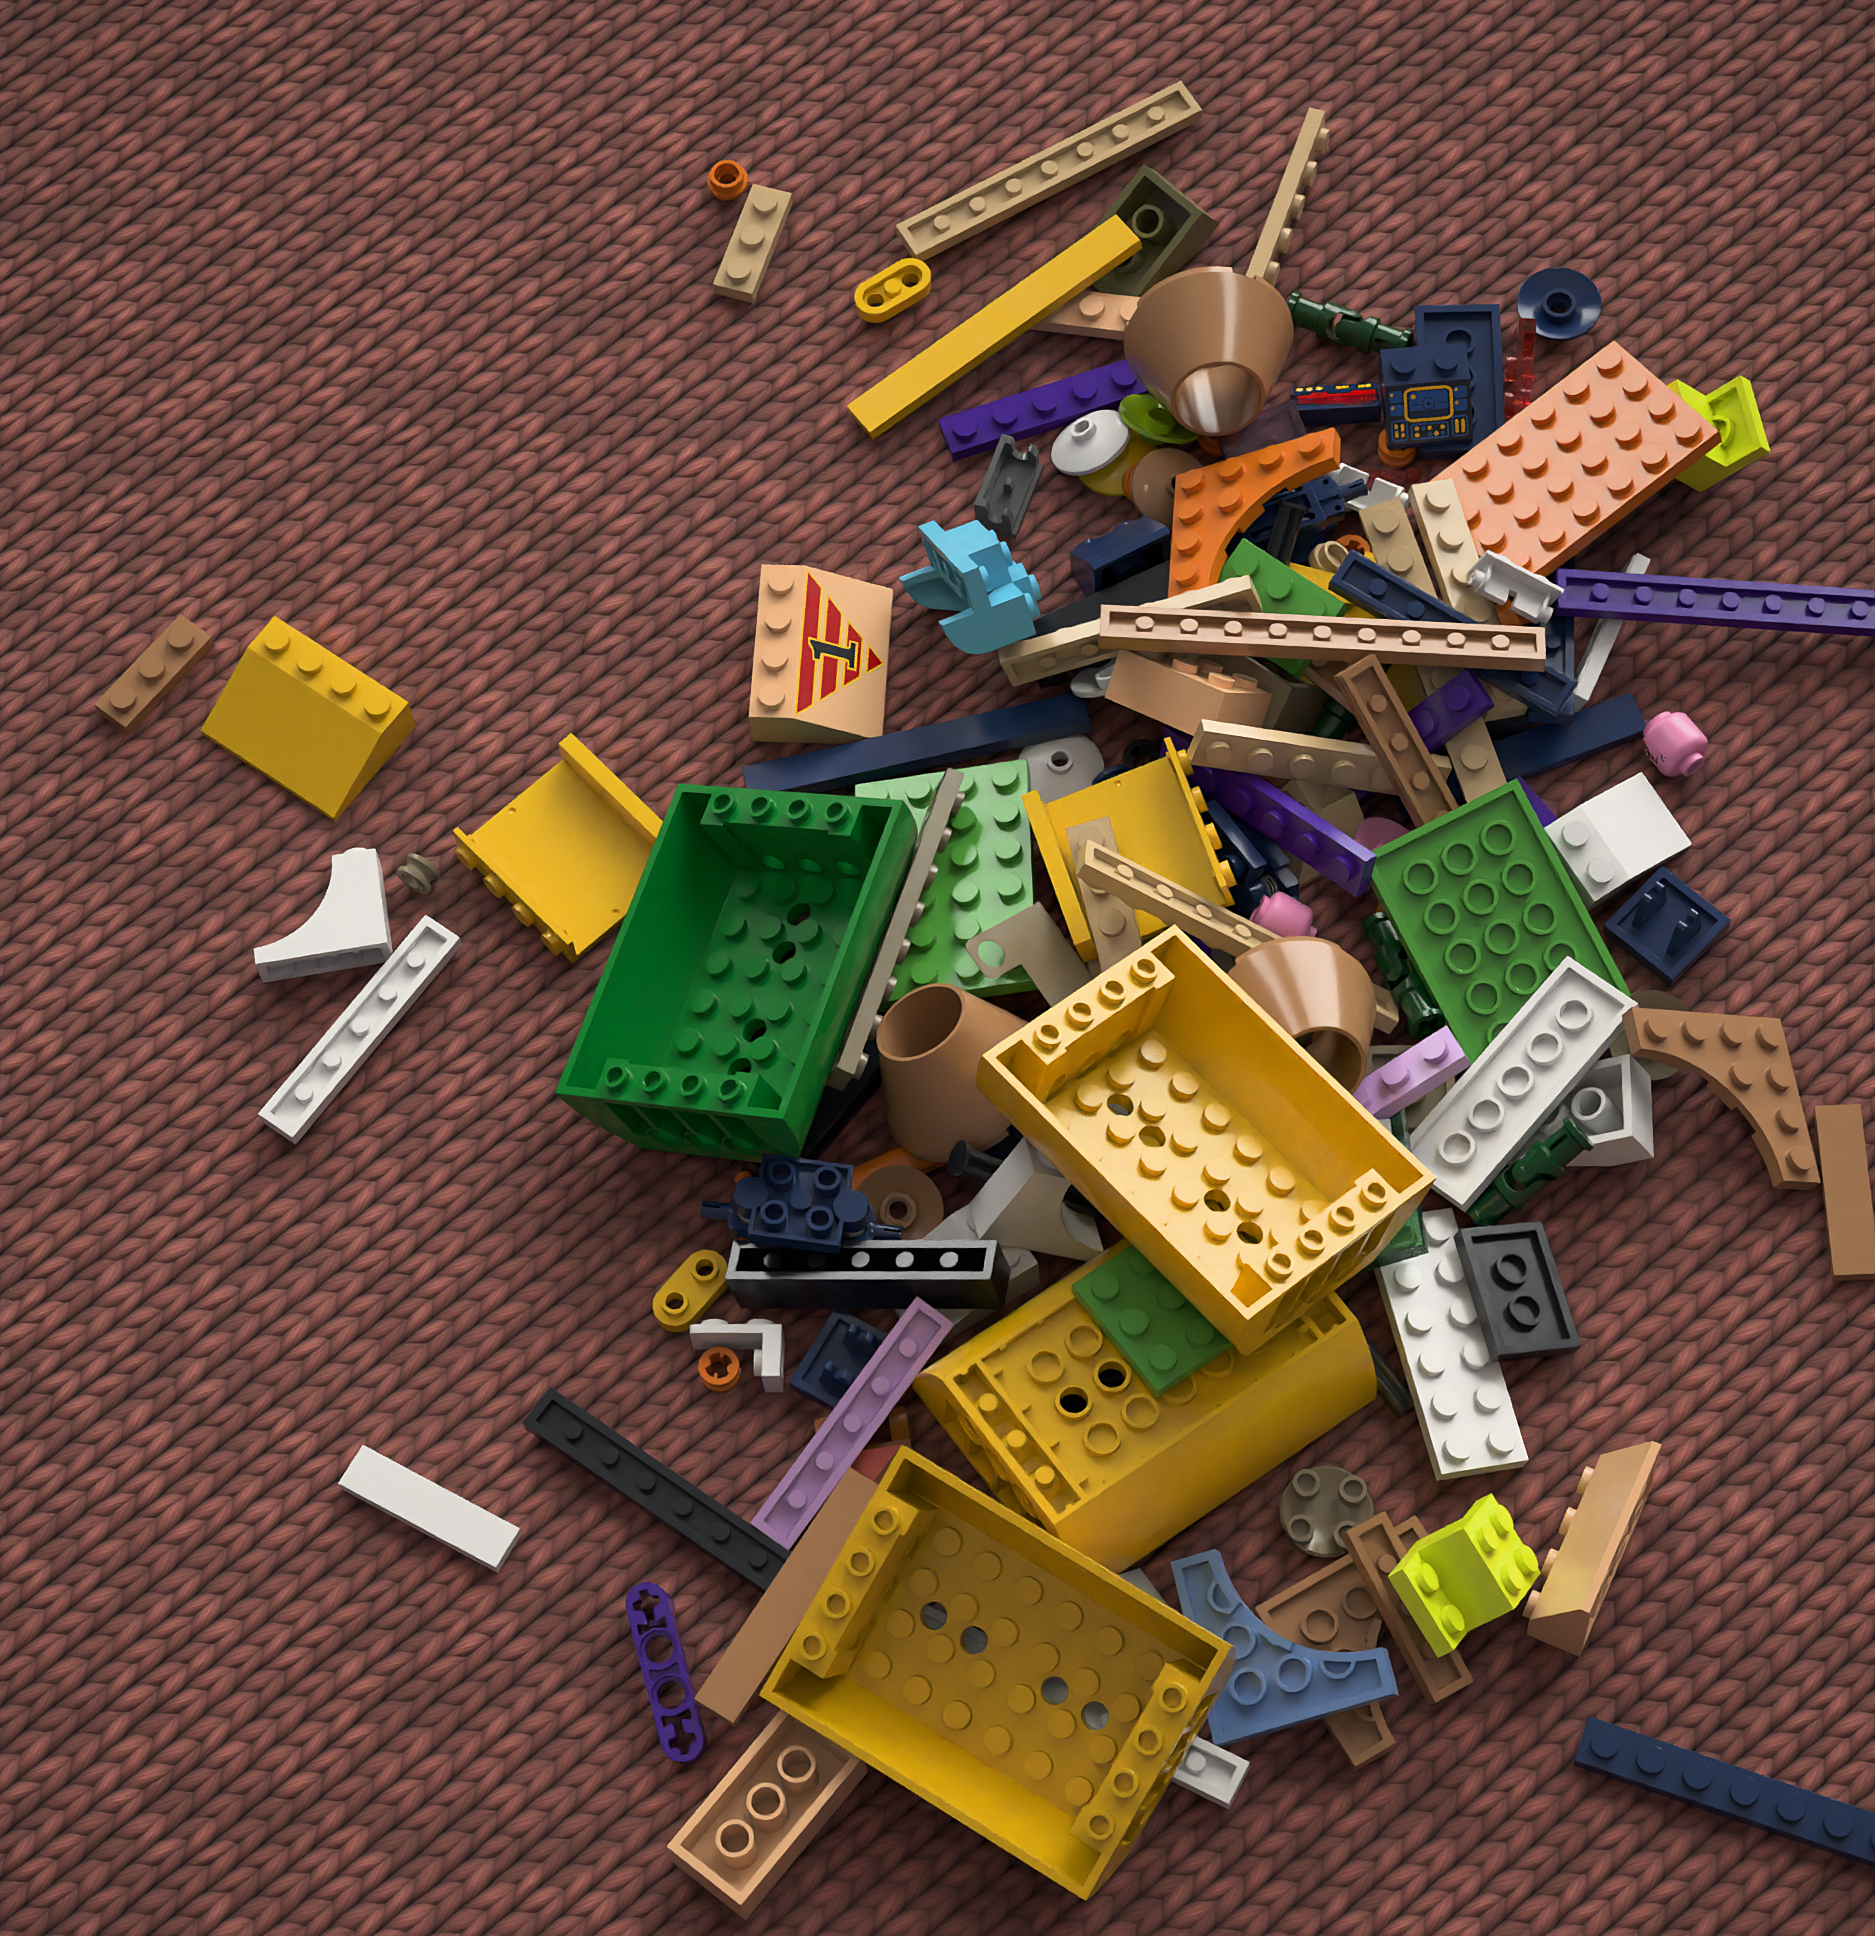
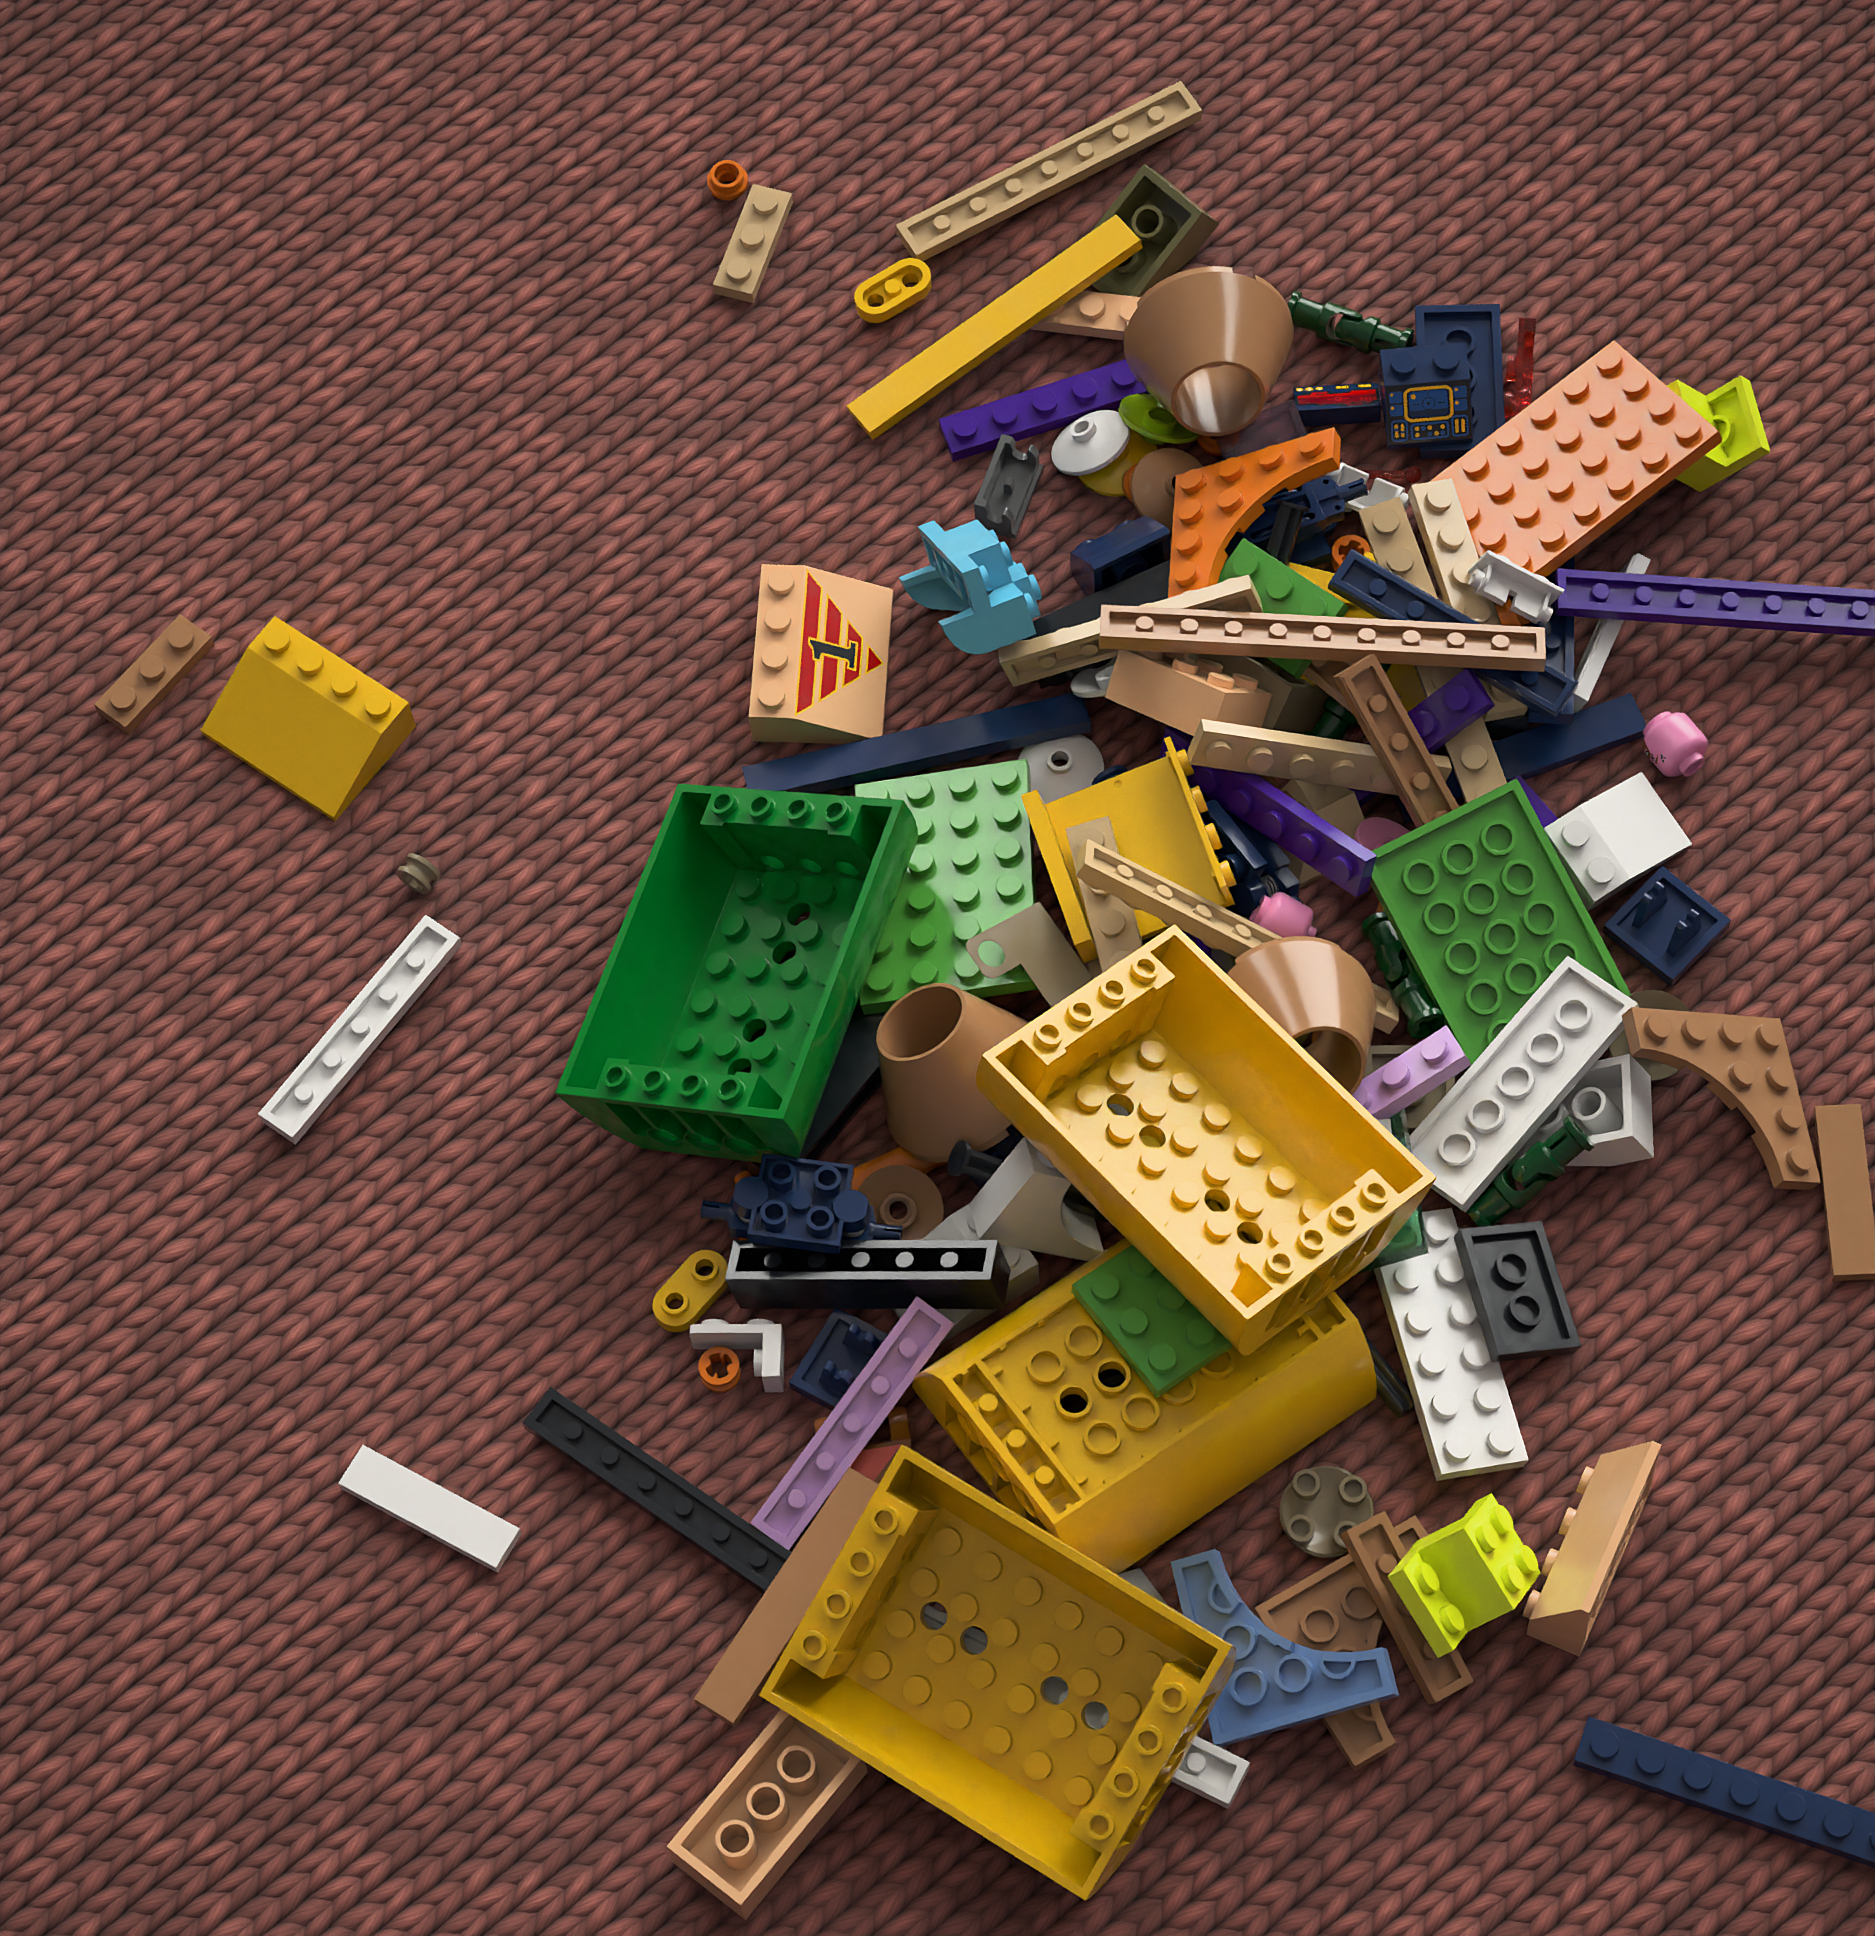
white arch [254,848,393,983] -> none
yellow panel [453,733,663,963] -> none
dark purple beam [625,1582,707,1764] -> none
dark tan plate [826,767,965,1091] -> none
black bush [1123,739,1160,771] -> none
tan plate [1246,107,1330,287] -> none
tan plate [1308,541,1349,573] -> none
orange bush [1378,429,1416,469] -> none
dark blue dish [1517,267,1602,341] -> none

